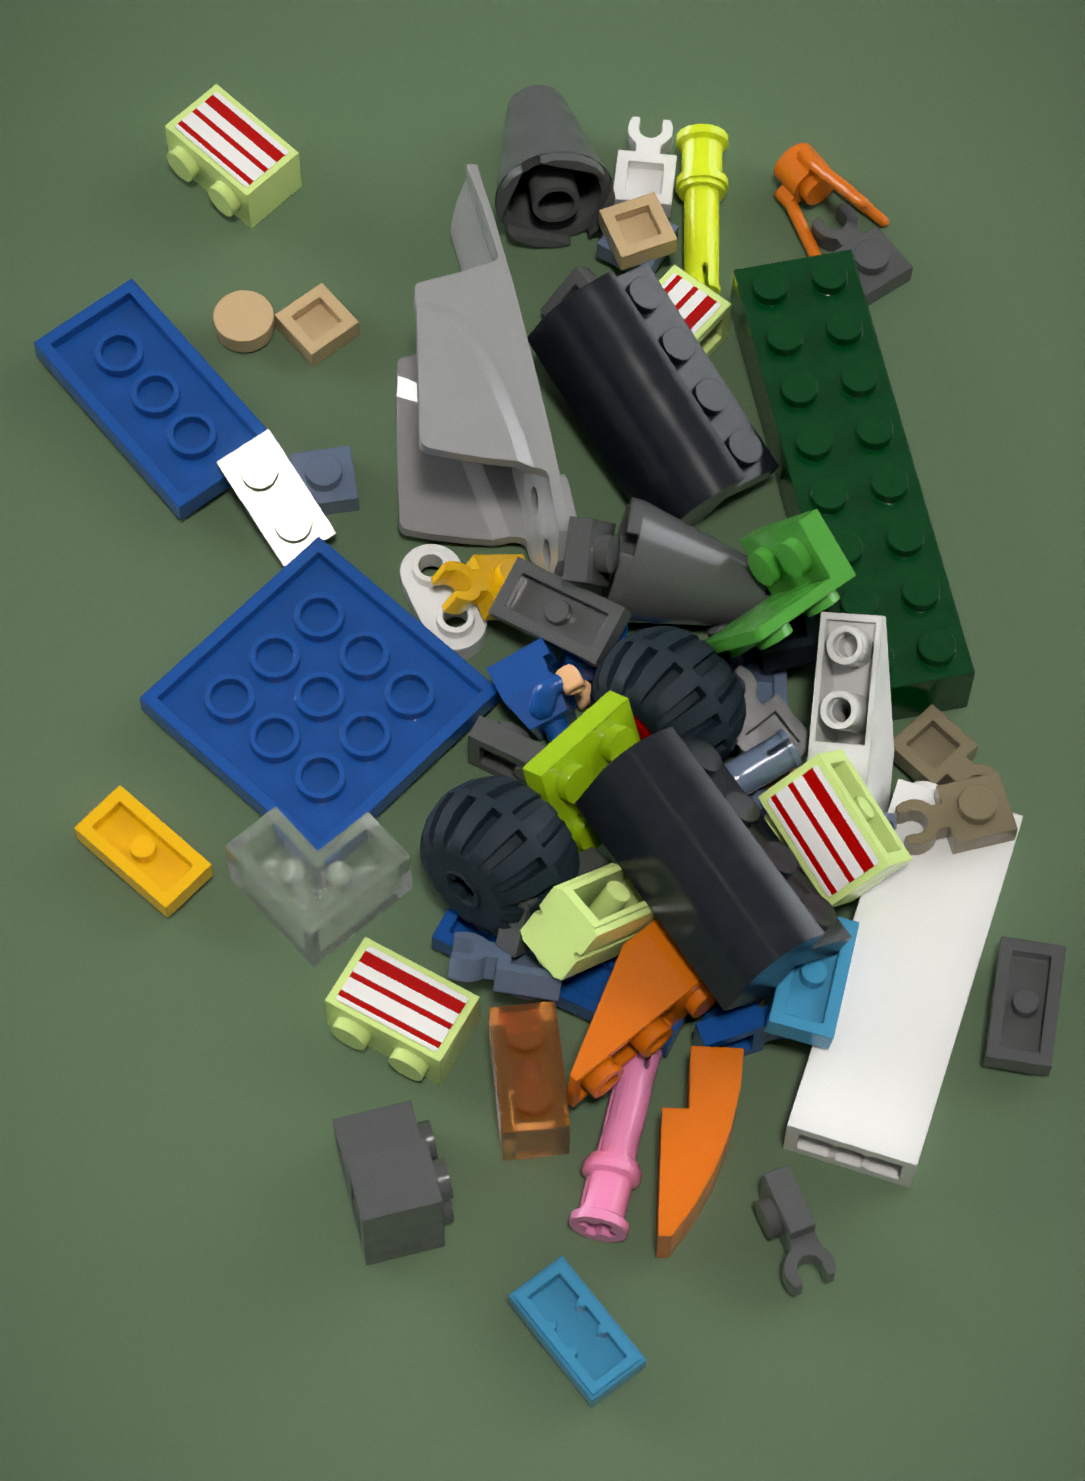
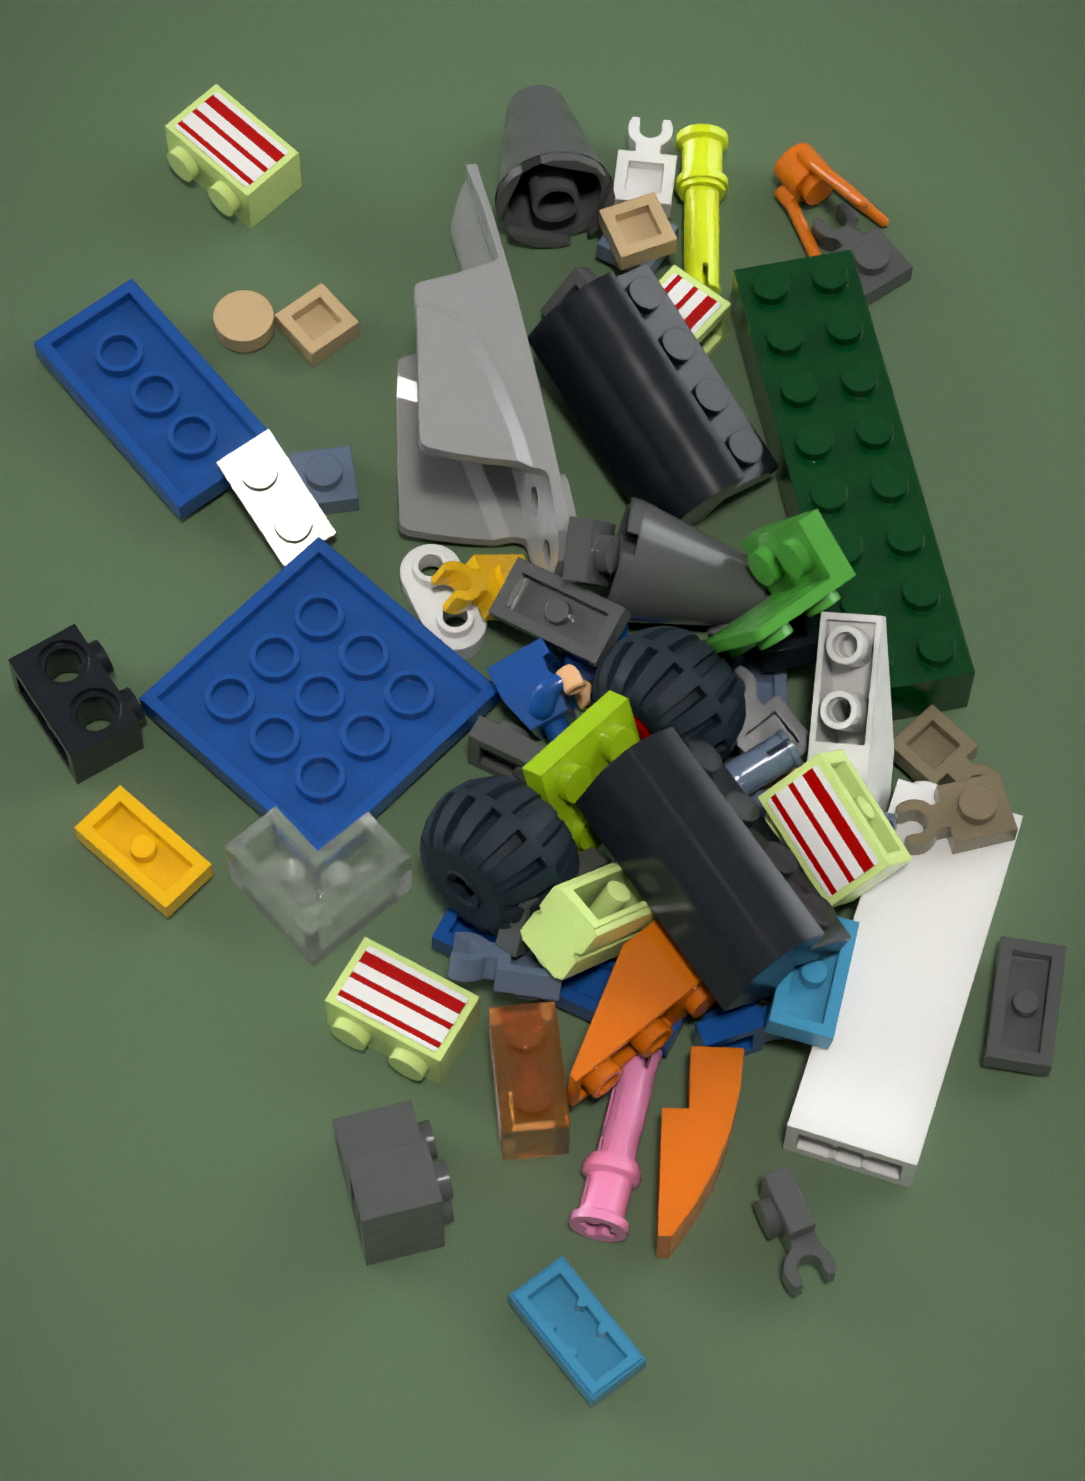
none -> black brick [8,624,146,785]

